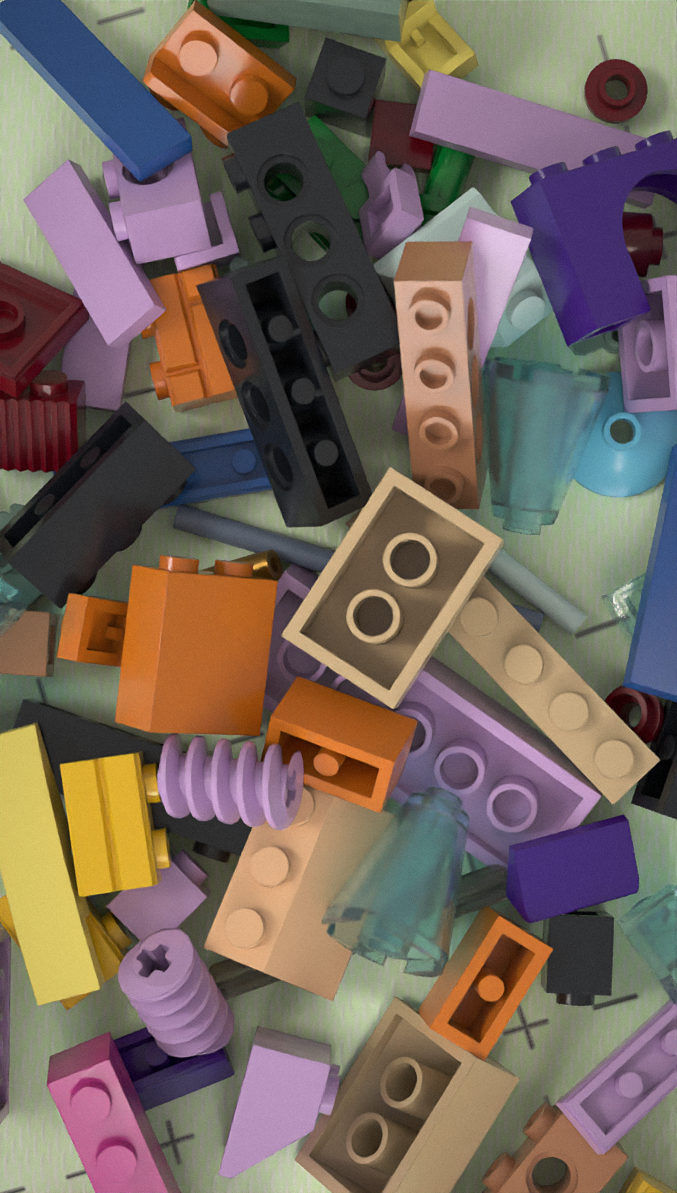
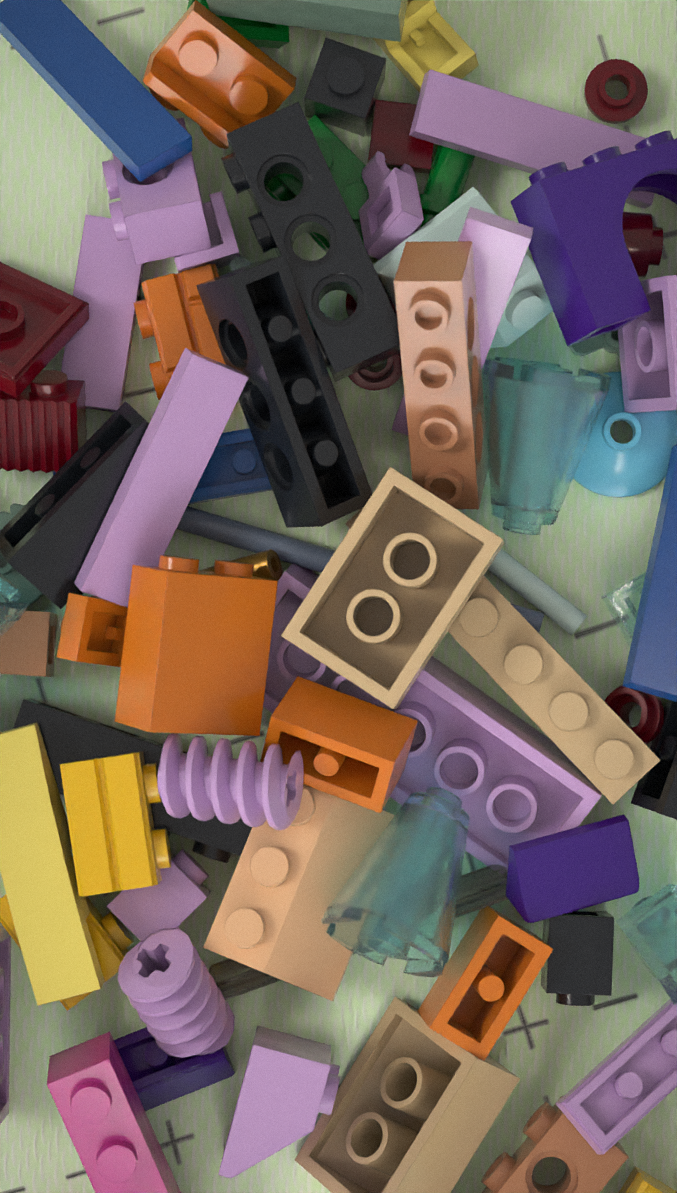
lavender tile [23,159,166,350] -> none
none -> lavender tile [74,348,249,608]

